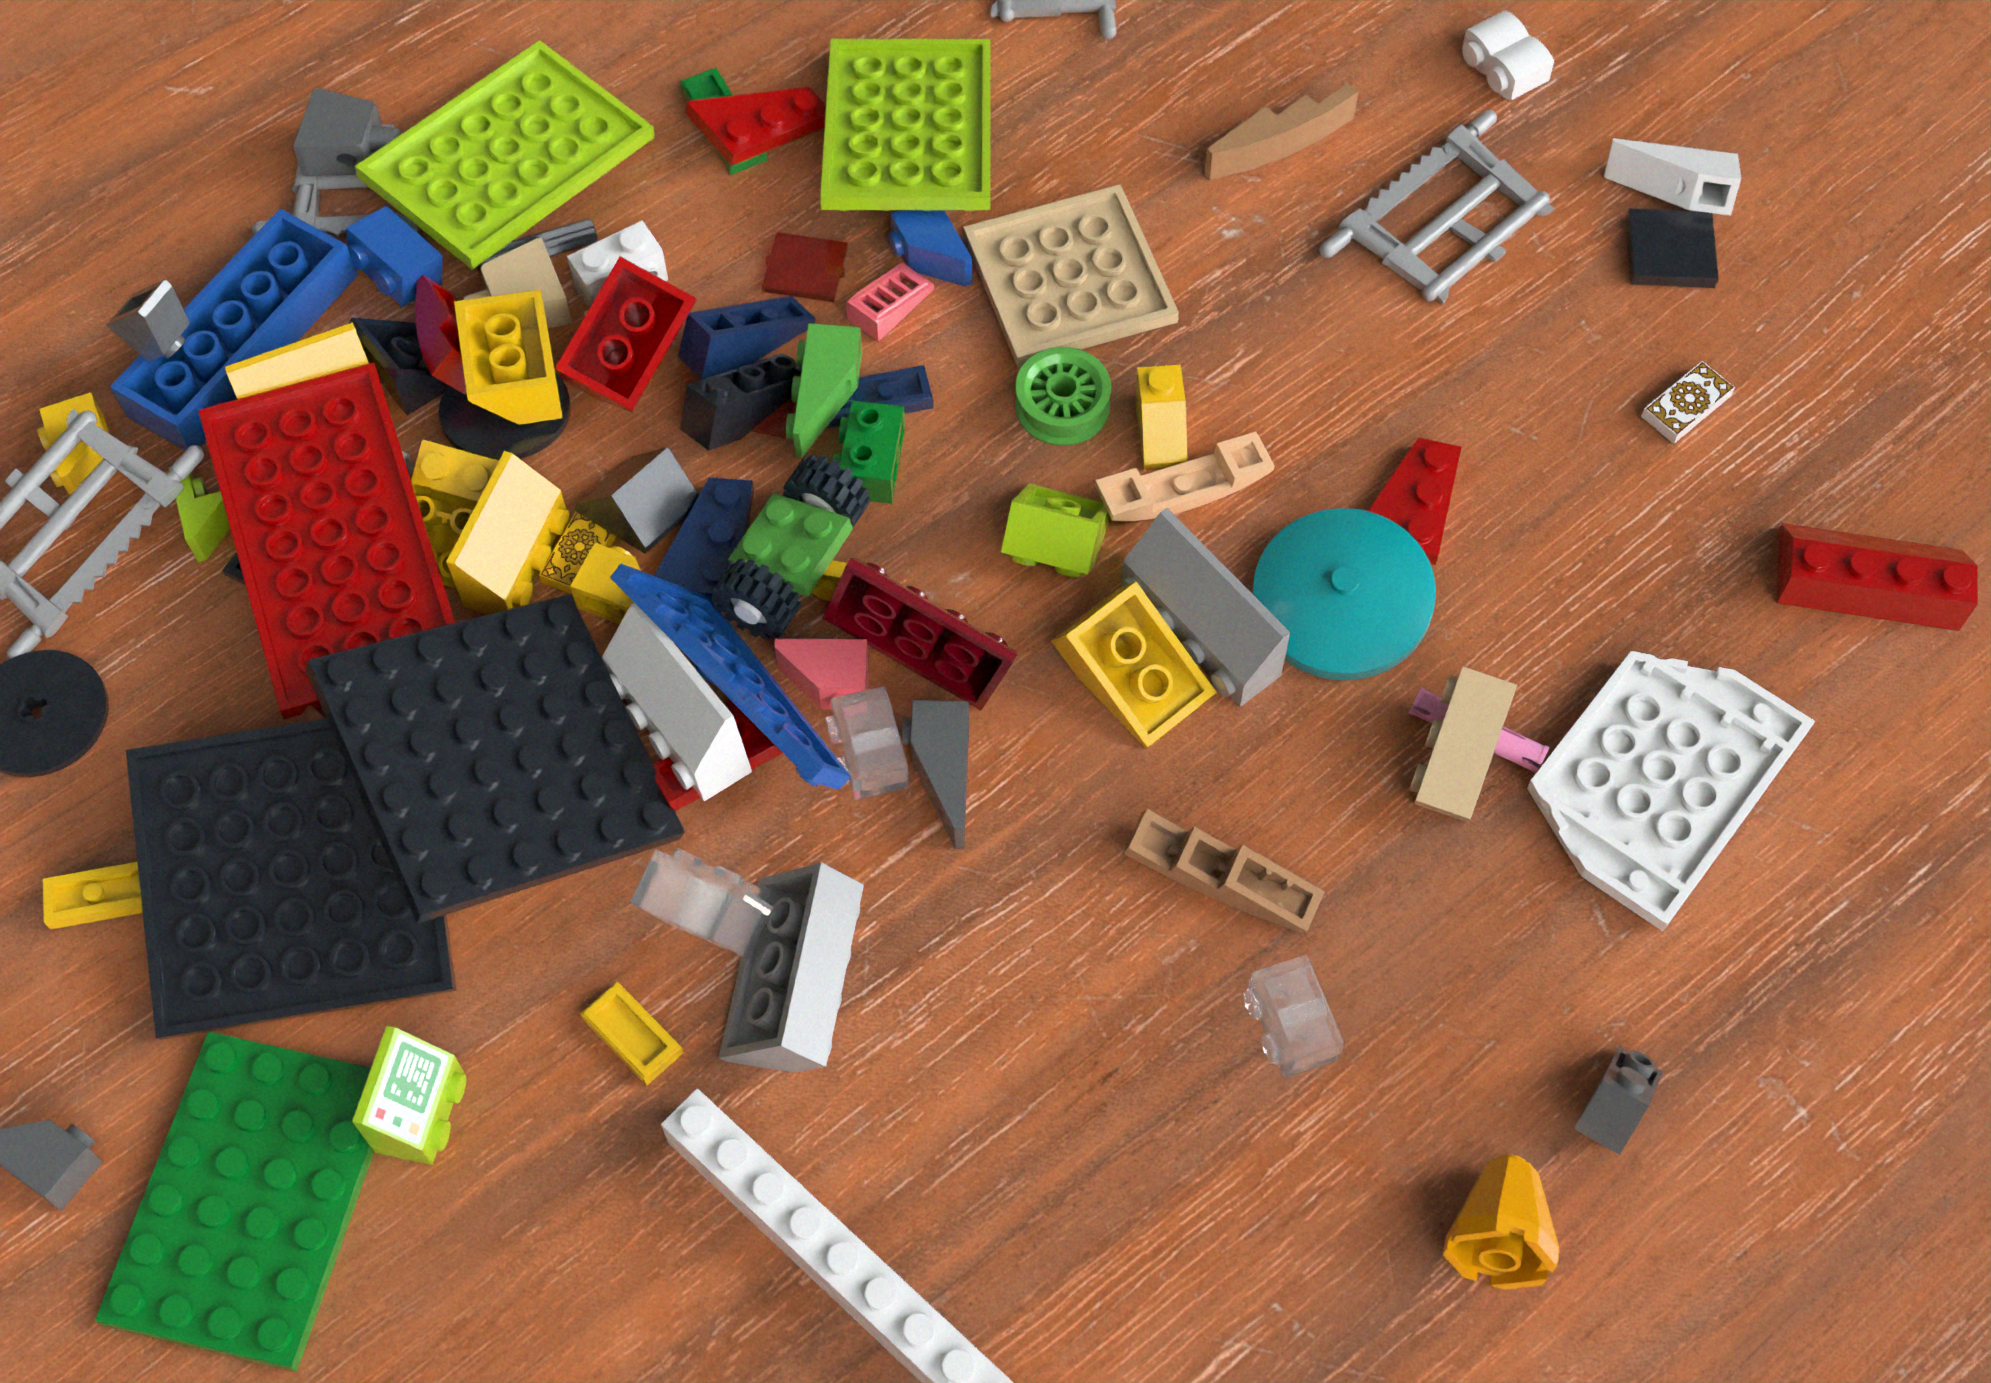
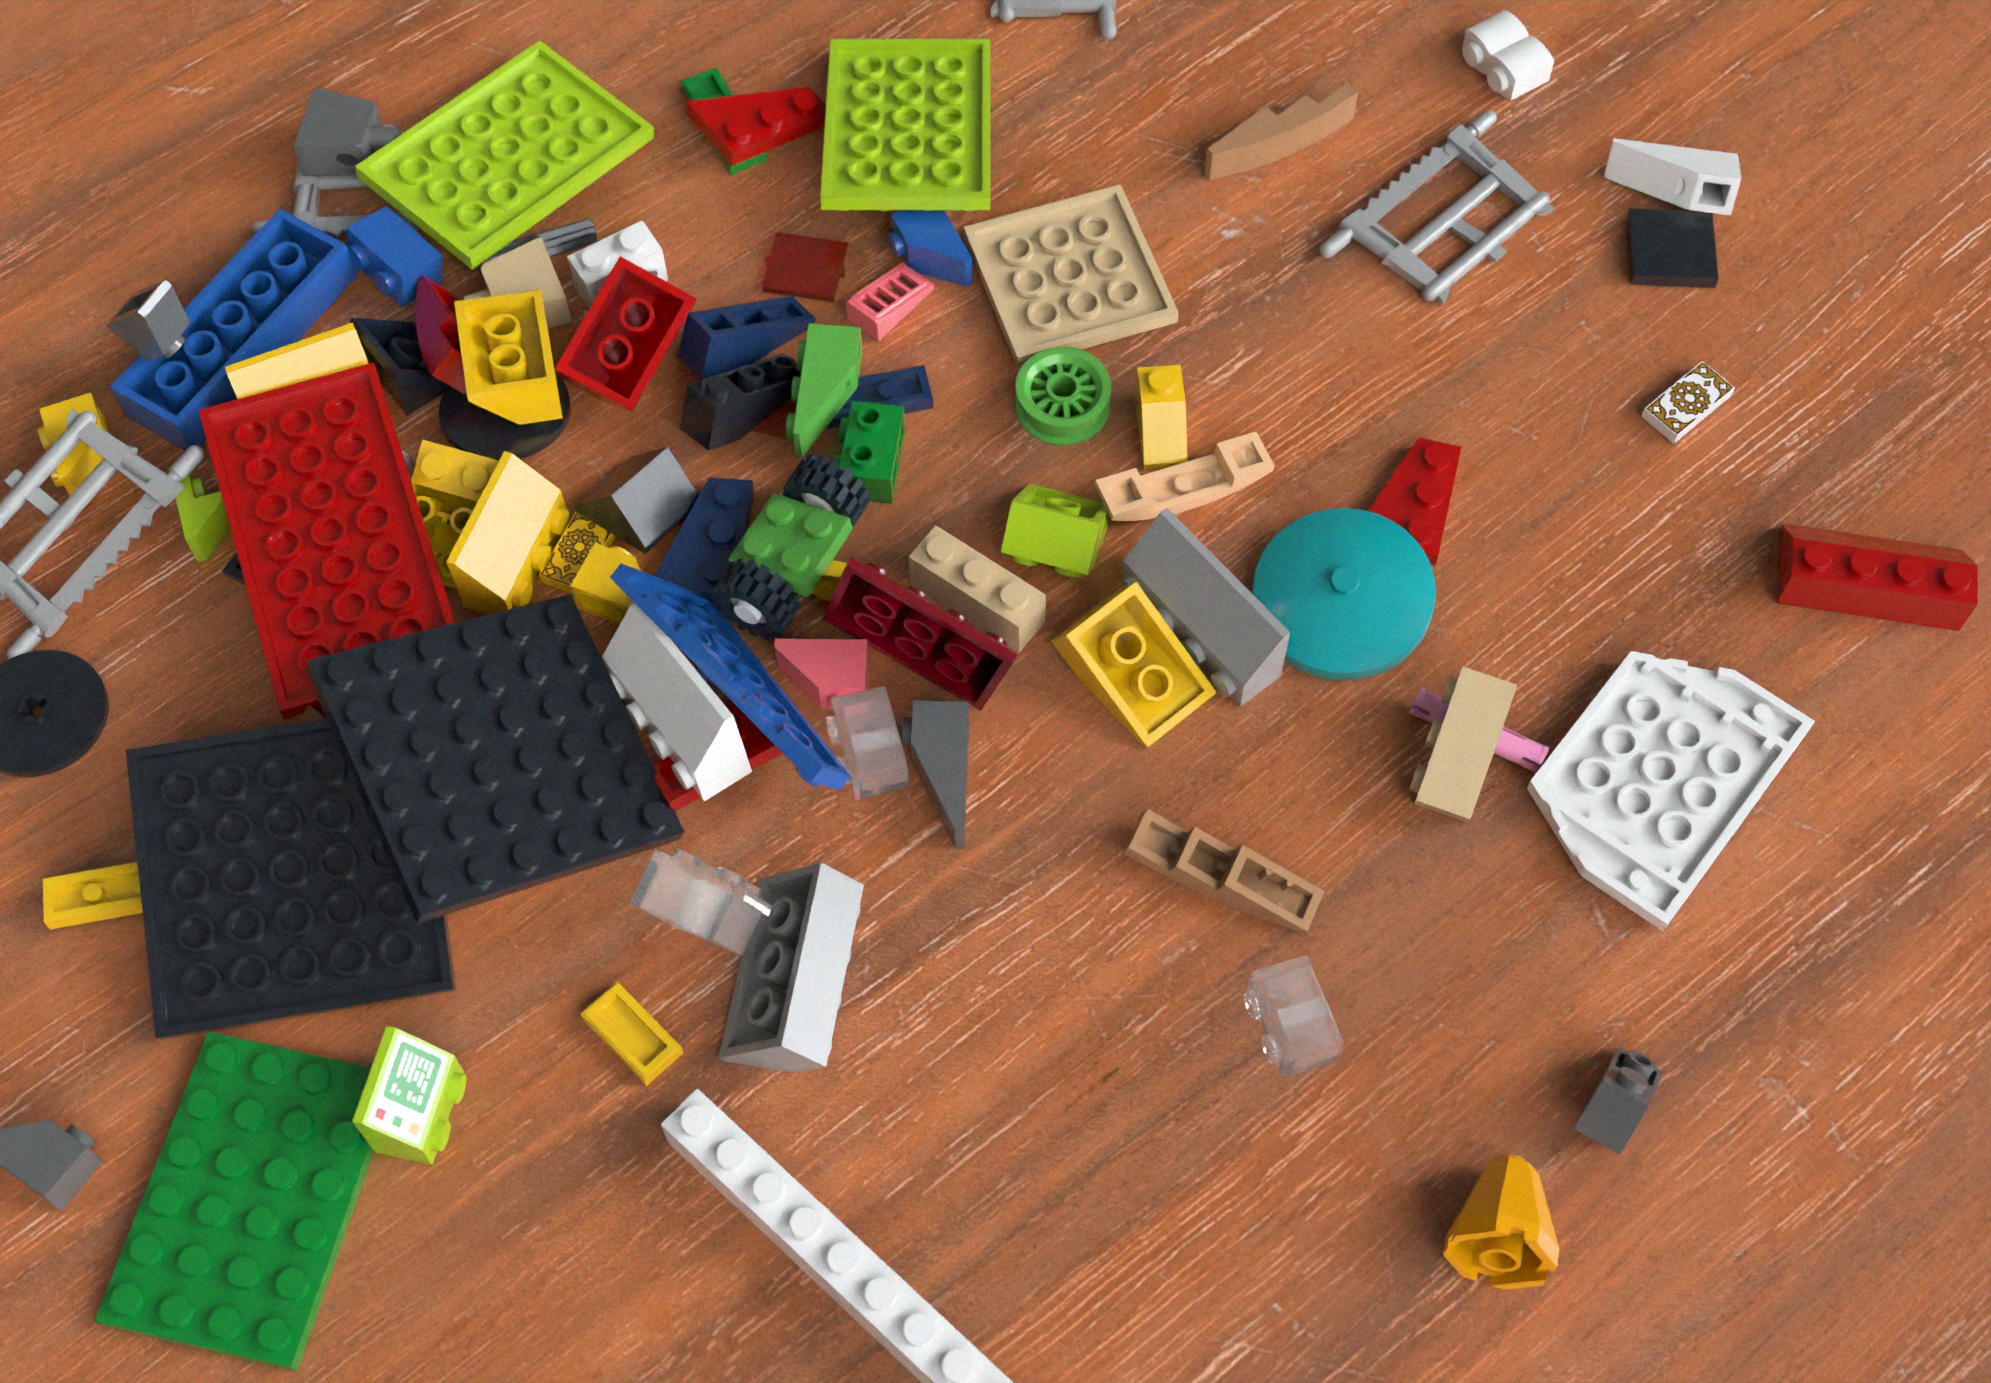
none -> tan brick [909,526,1046,653]

